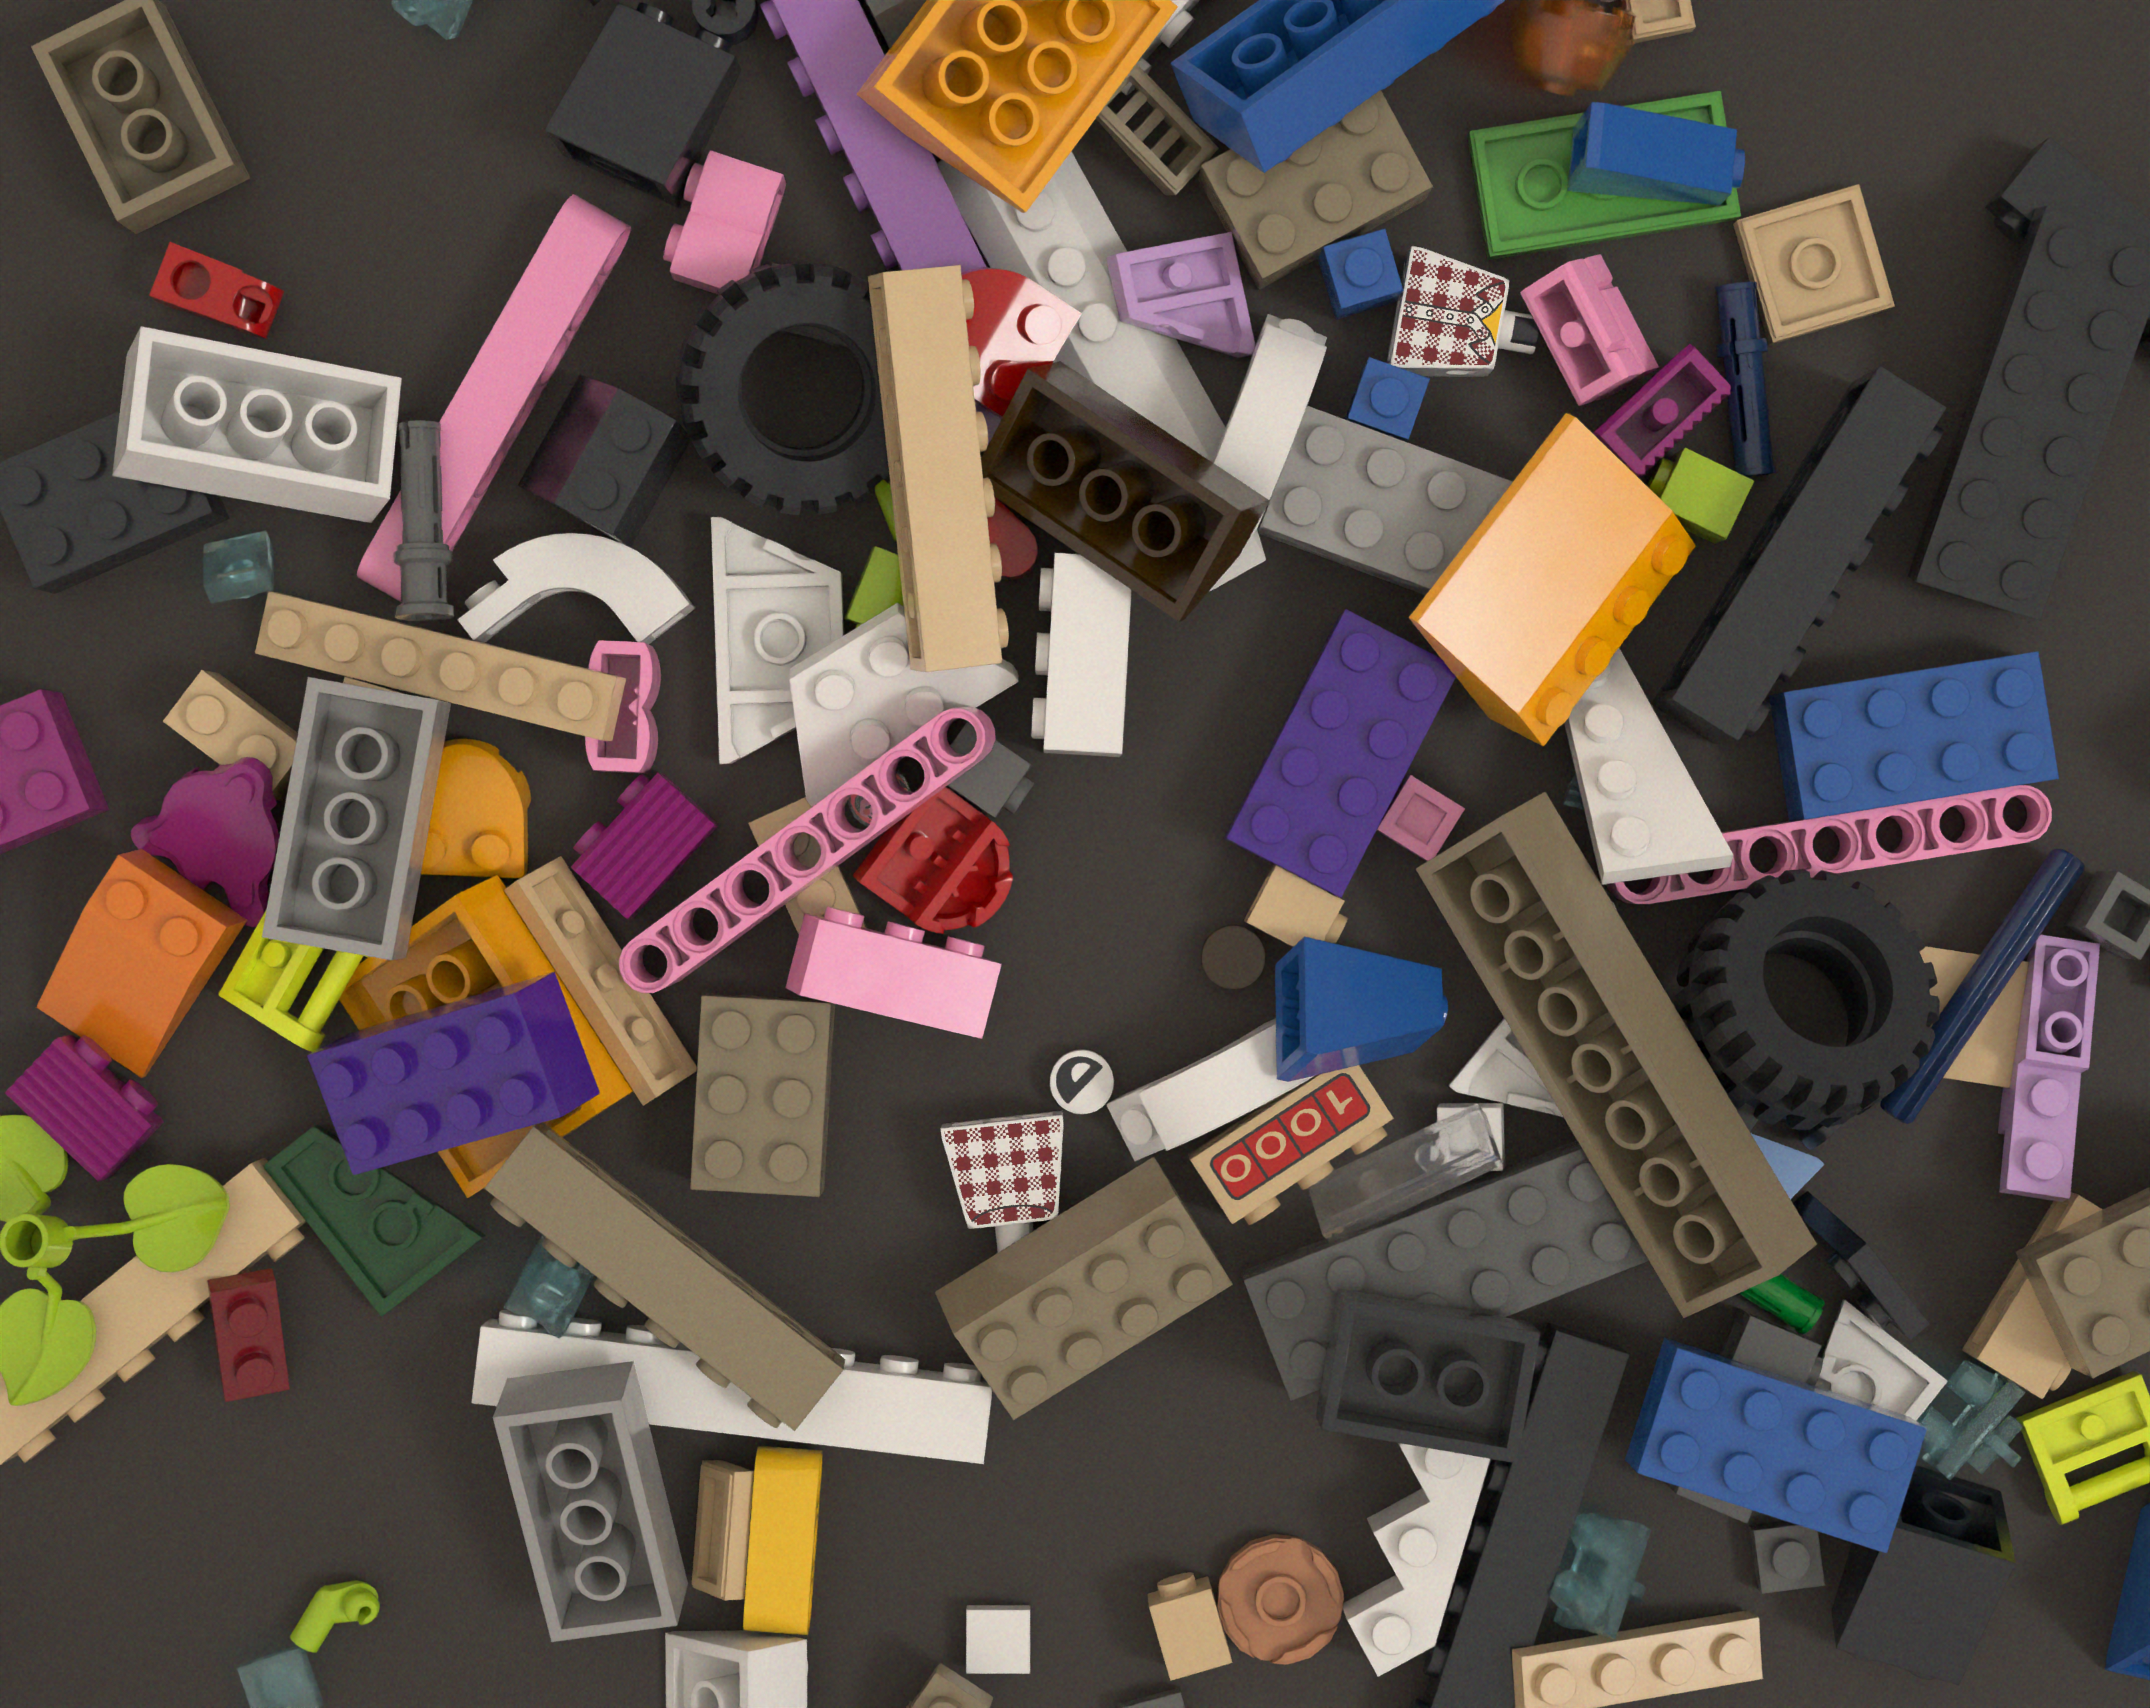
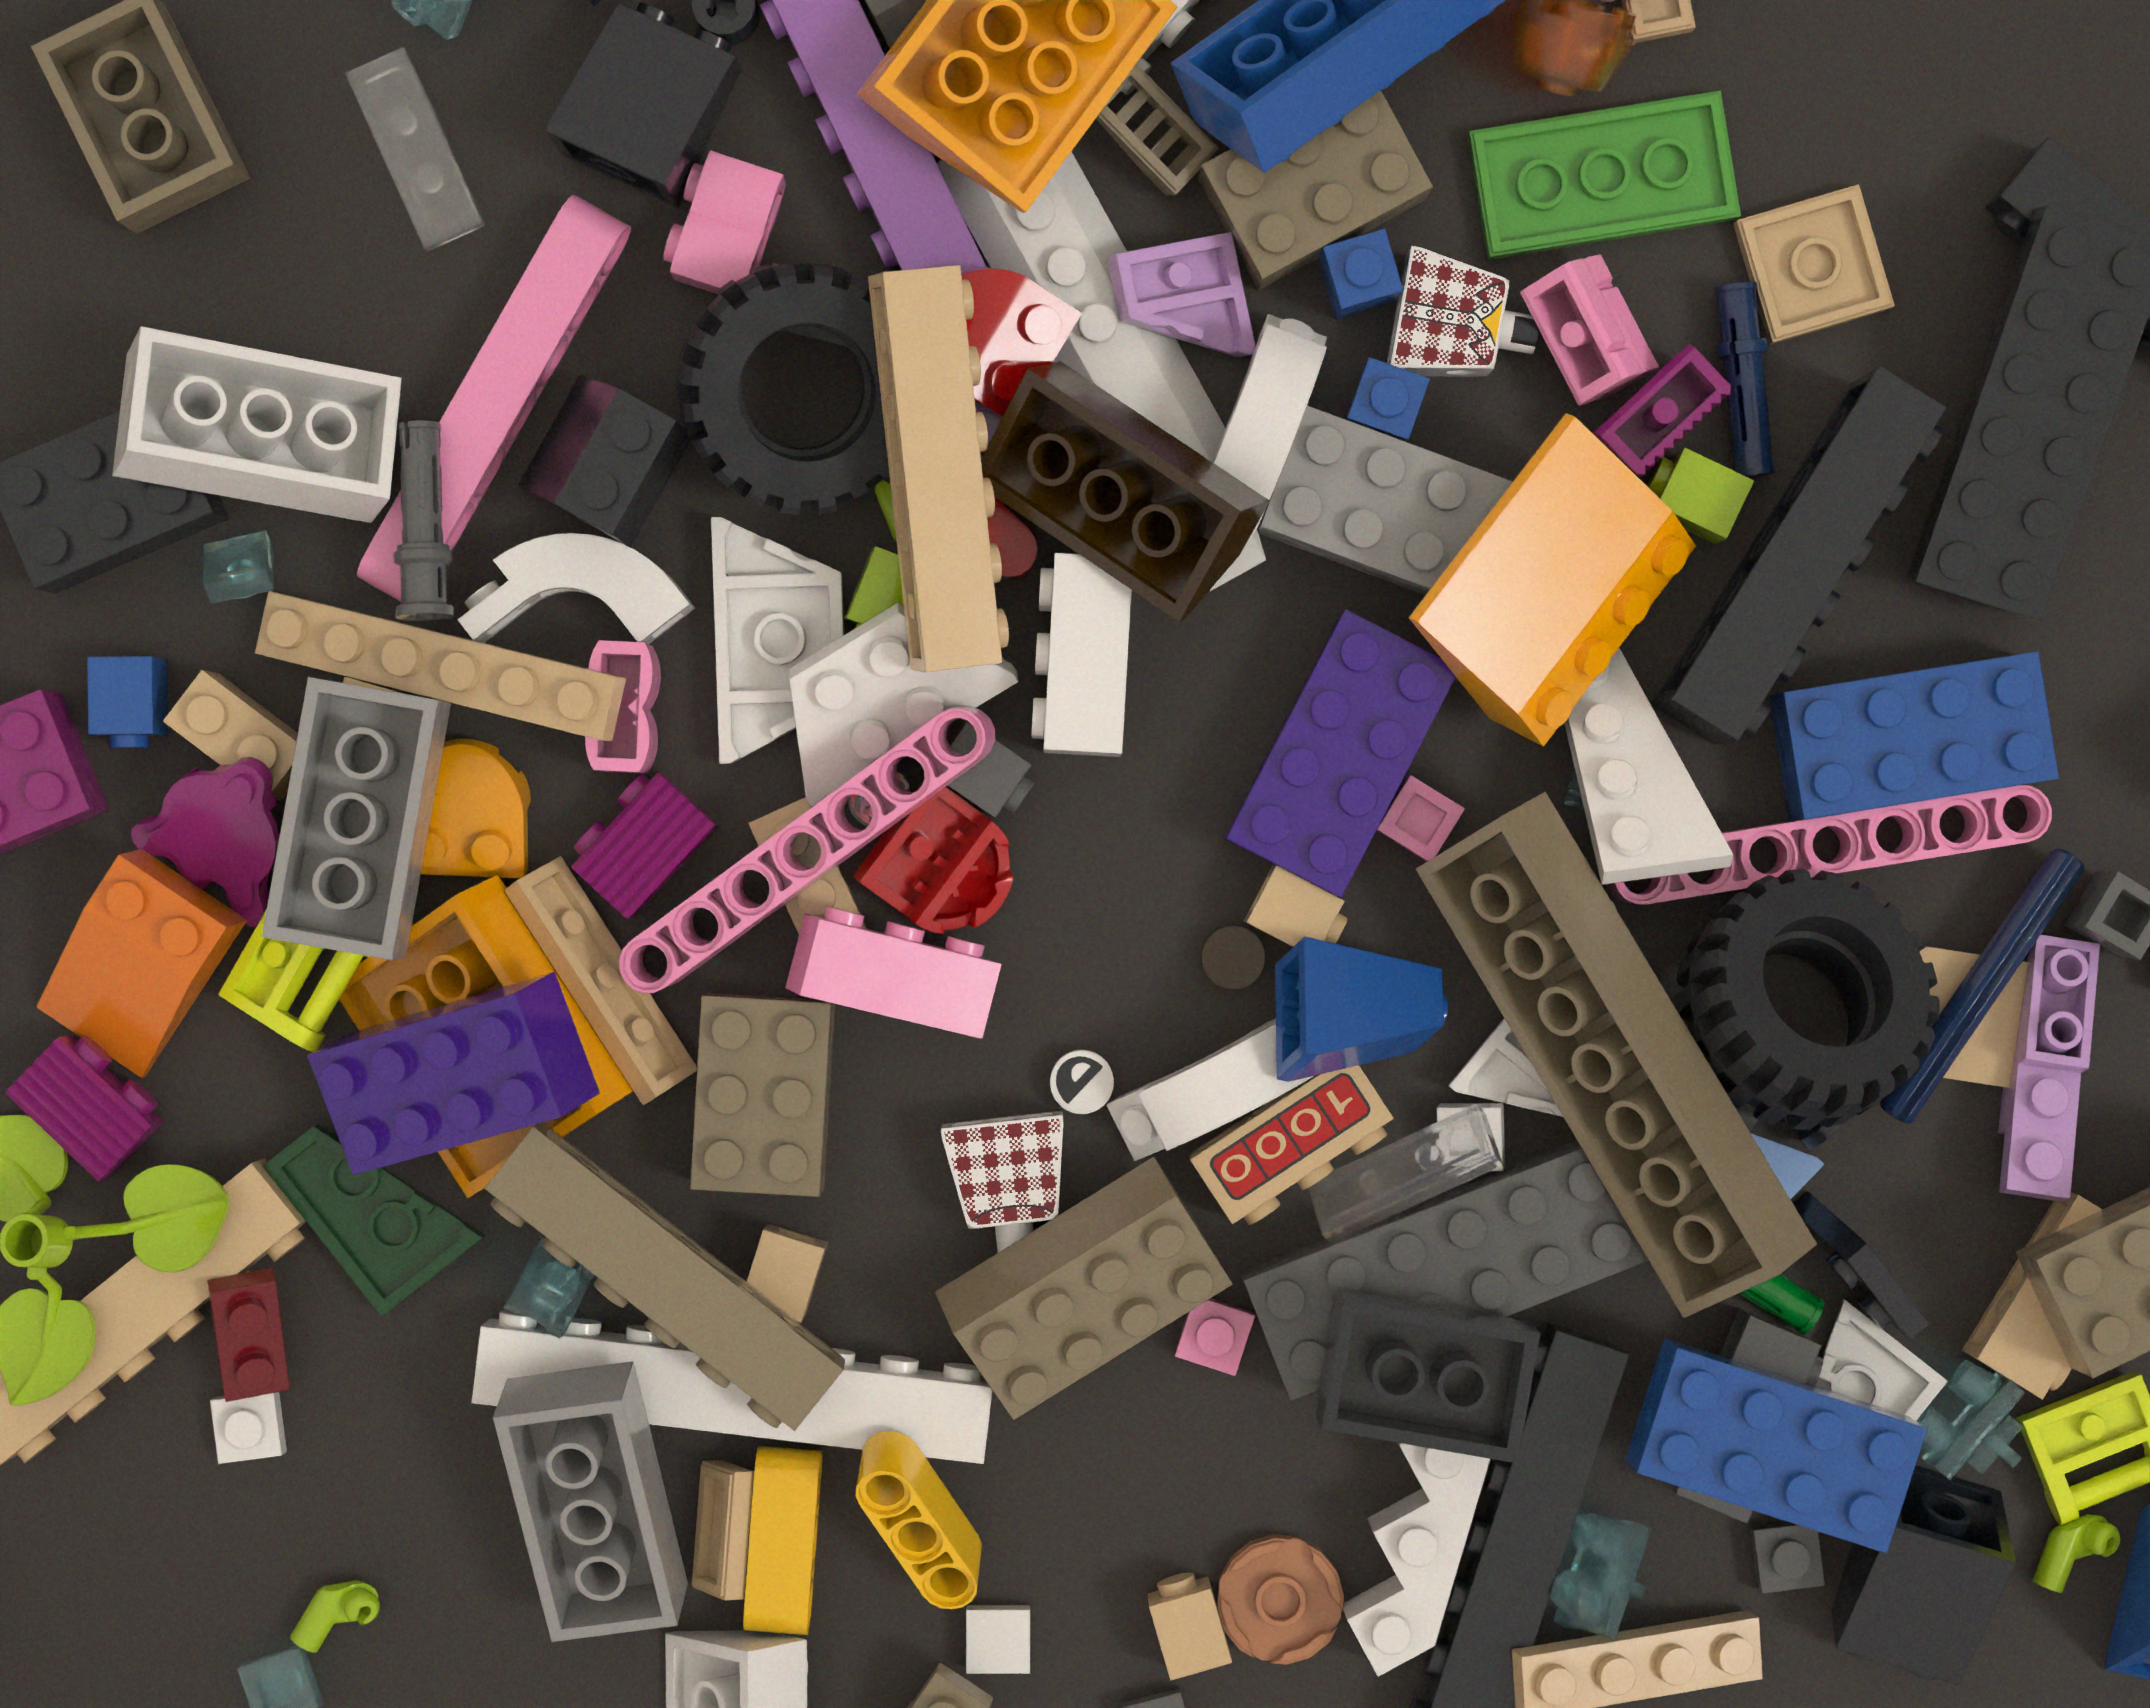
red leg [149,242,285,339] -> none
blue slope [1567,102,1745,205] -> none
none -> blue brick [87,656,168,748]
none -> white plate [210,1392,287,1464]
none -> clear tile [345,47,485,251]
none -> tan brick [747,1223,828,1322]
none -> yellow beam [856,1431,982,1609]
none -> bright pink plate [1174,1298,1255,1376]
none -> lime arm [2032,1514,2120,1593]

